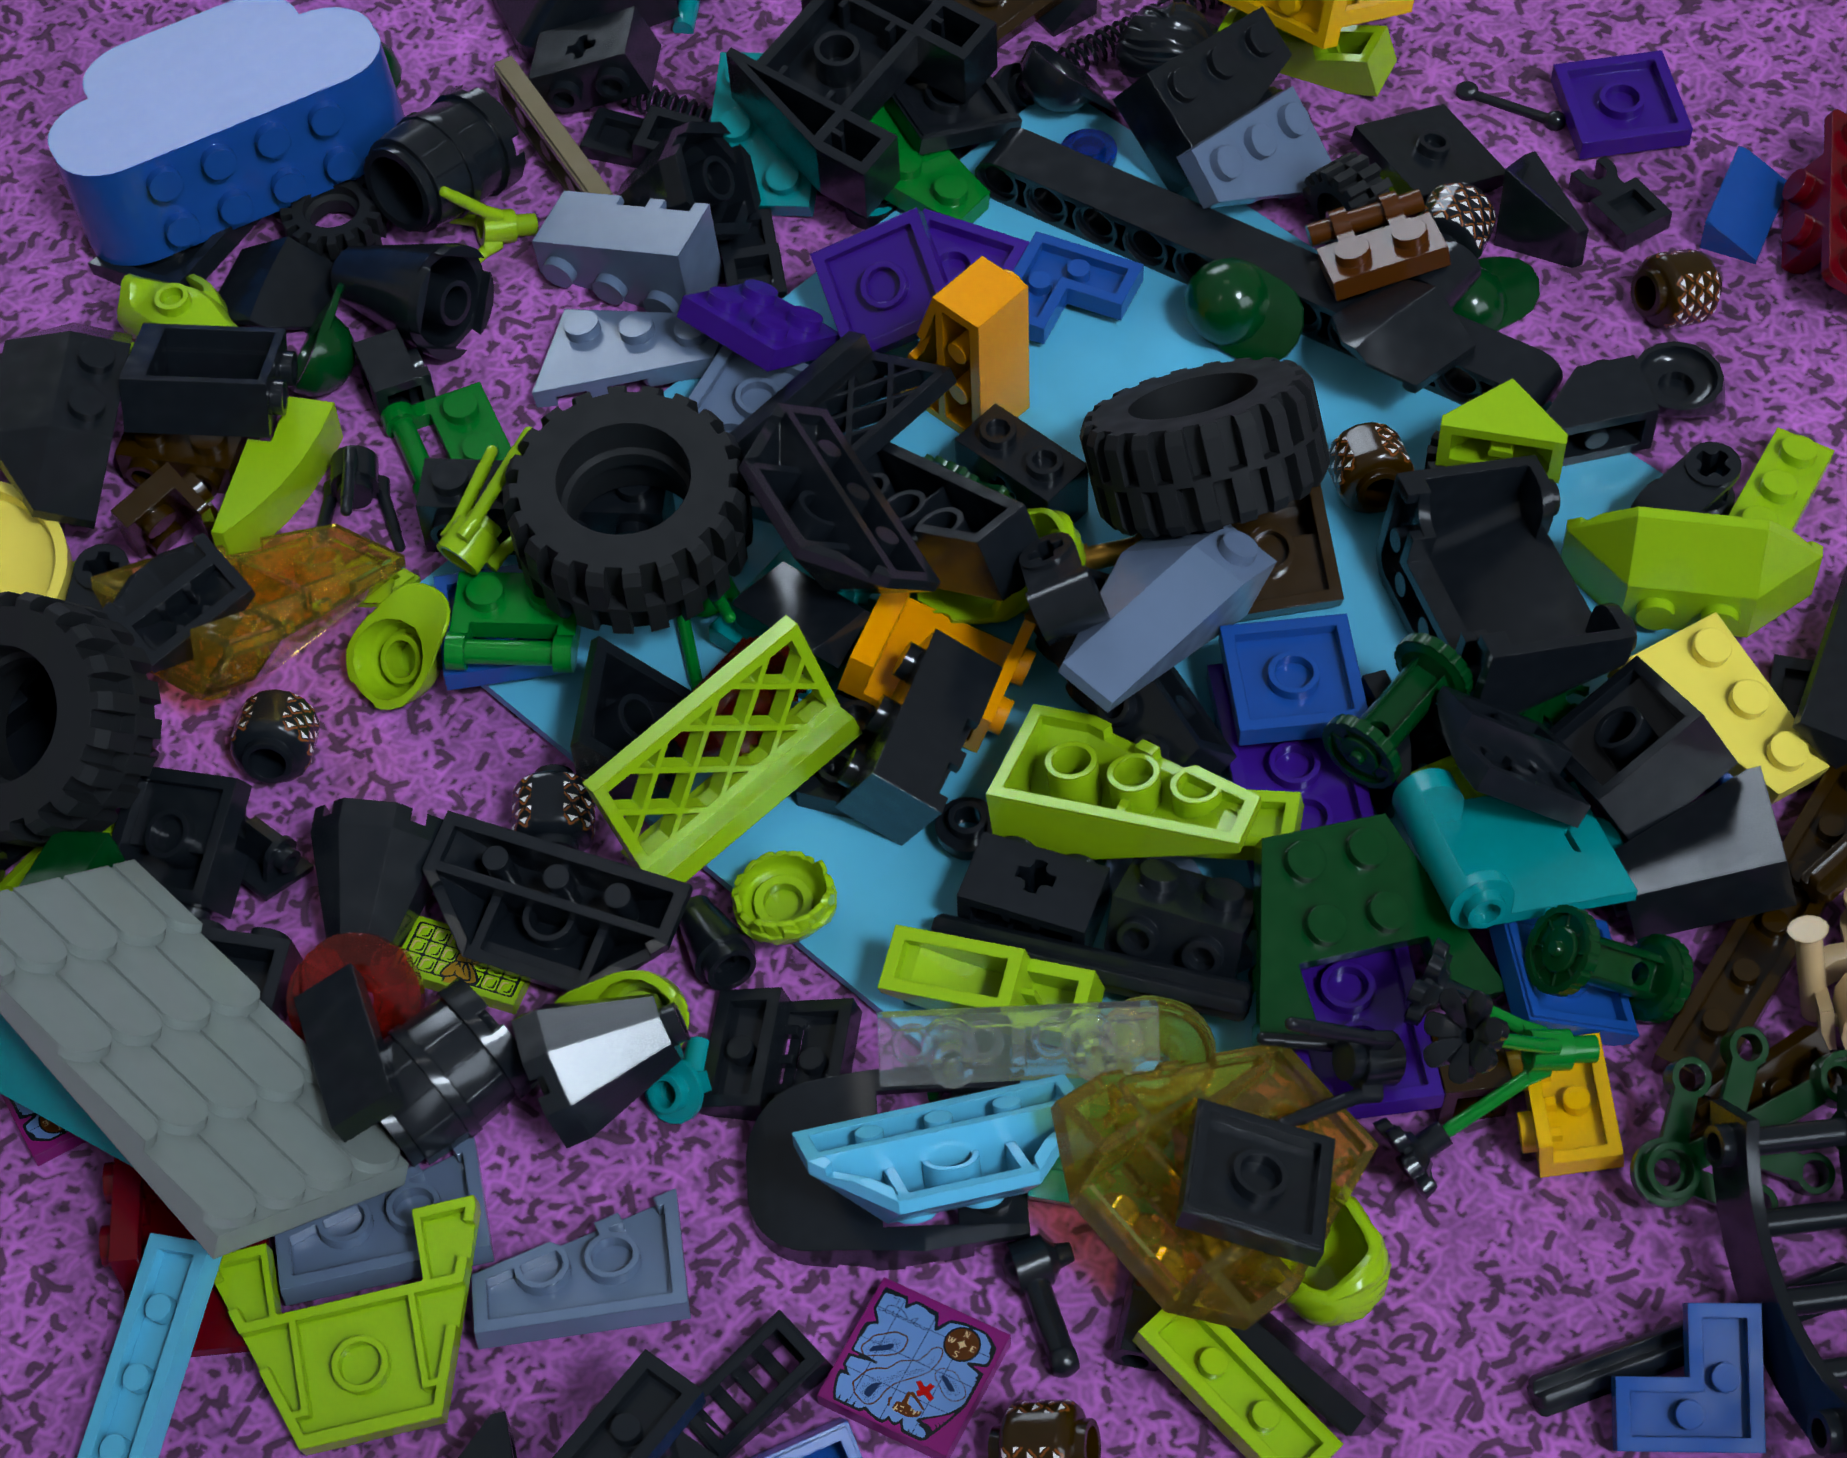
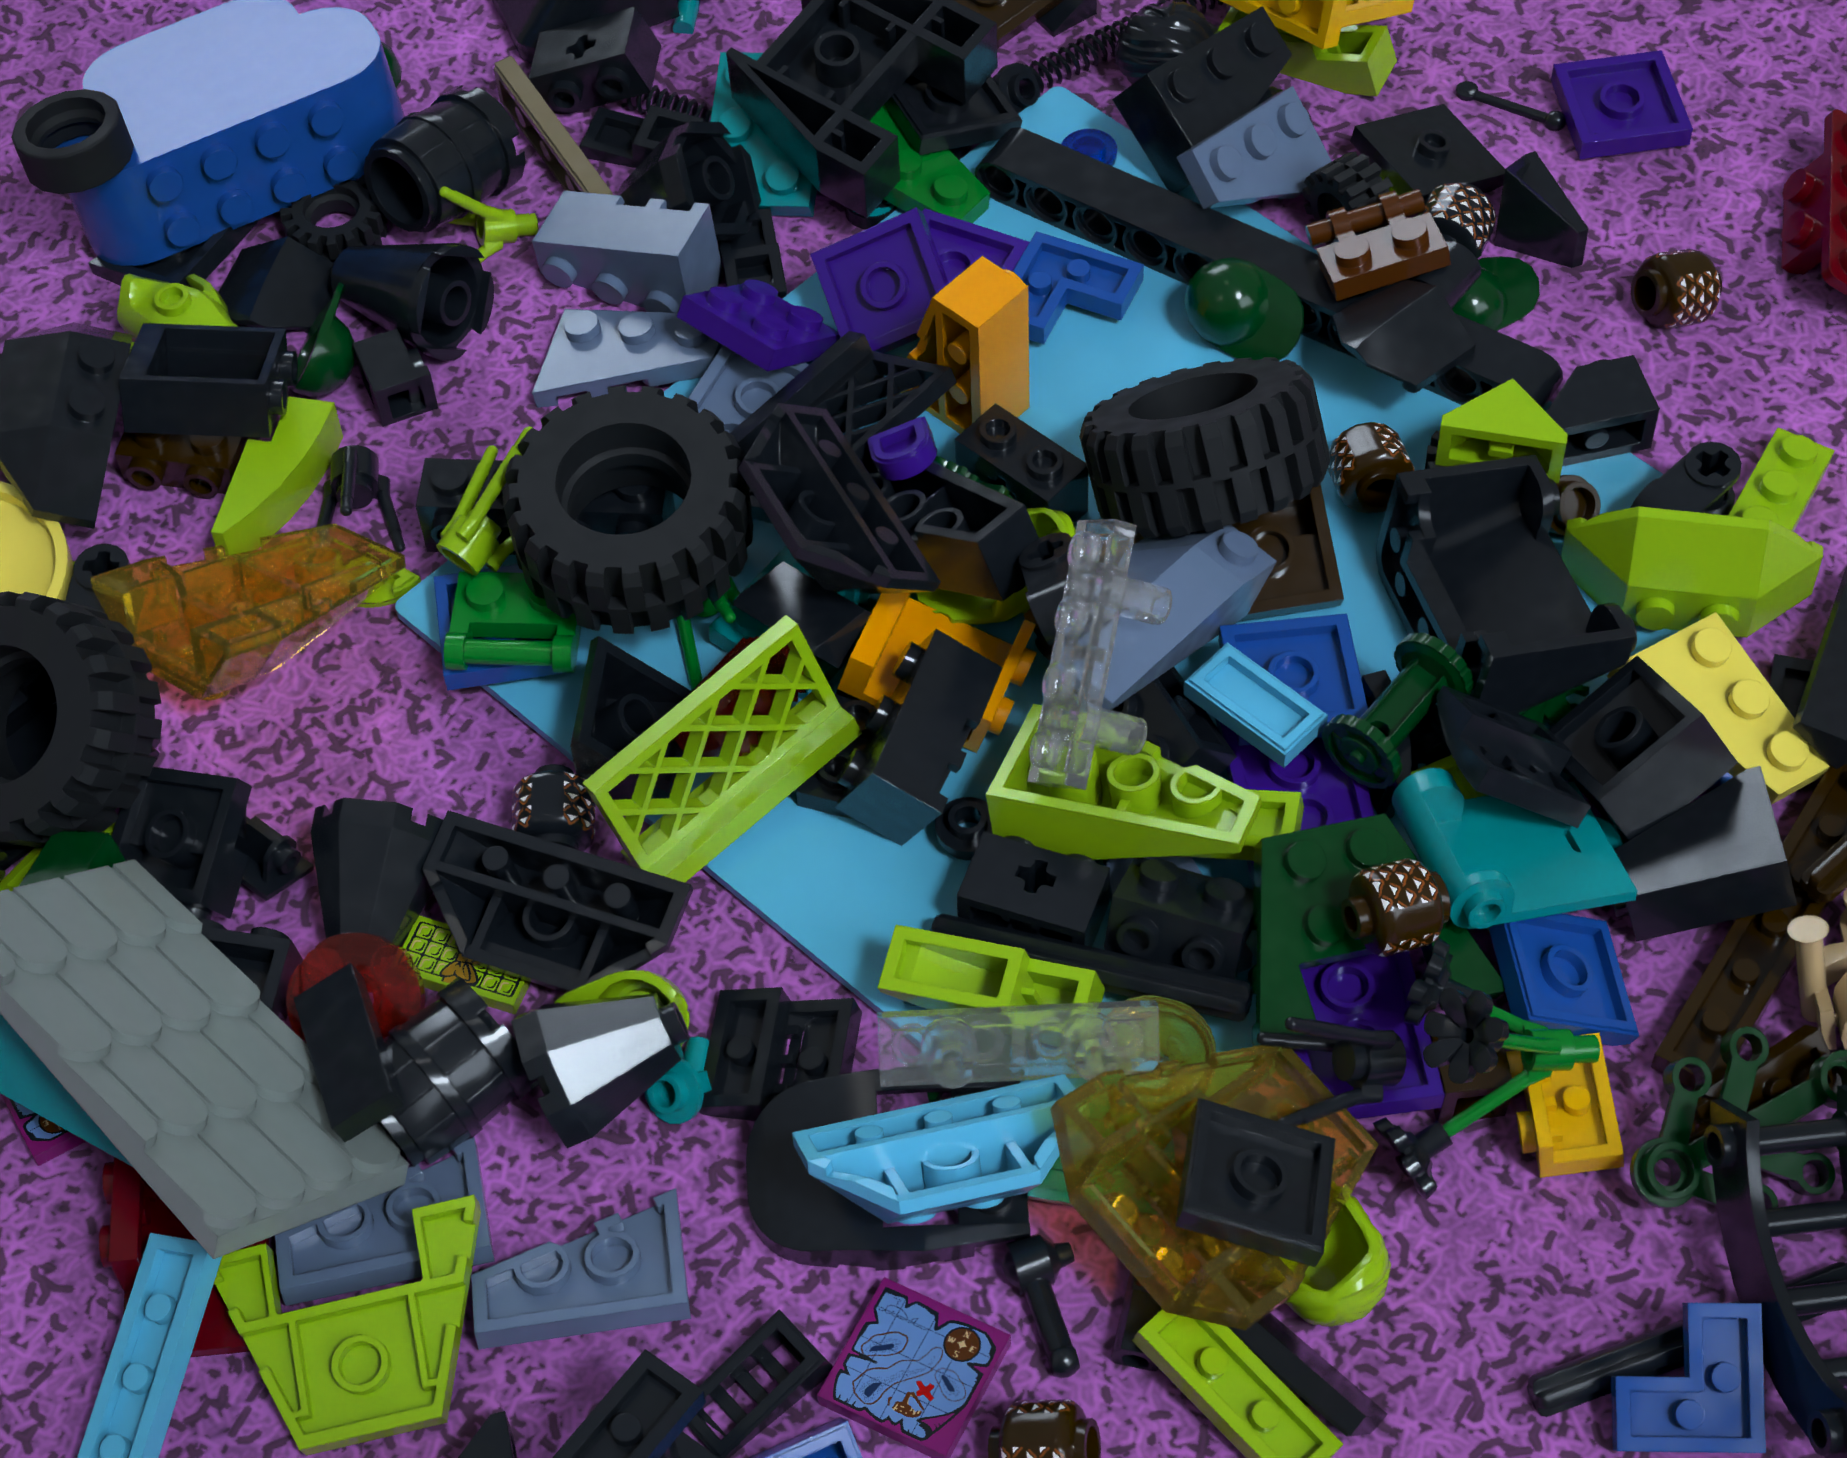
black slope [102,533,256,673] -> none
dark brown bracket [110,462,218,559] -> none
black head [230,689,320,783] -> none
lime piece [346,583,451,710] -> none
green plate [380,382,511,500] -> none
black cone [679,895,756,991] -> none
lime hair [731,850,837,946] -> none
black cap [1020,41,1119,114] -> none
dark green hose [1525,905,1694,1024] -> none
black plate [1568,156,1672,251] -> none
black piece [1637,341,1726,418] -> none
blue slope [1700,146,1787,264] -> none
none -> black tyre [11,89,134,194]
none -> dark purple tile [867,416,937,481]
none -> clear plate [1027,519,1172,790]
none -> medium azure tile [1184,642,1328,768]
none -> dark brown head [1341,858,1451,957]
none -> dark brown plate [1550,475,1601,536]

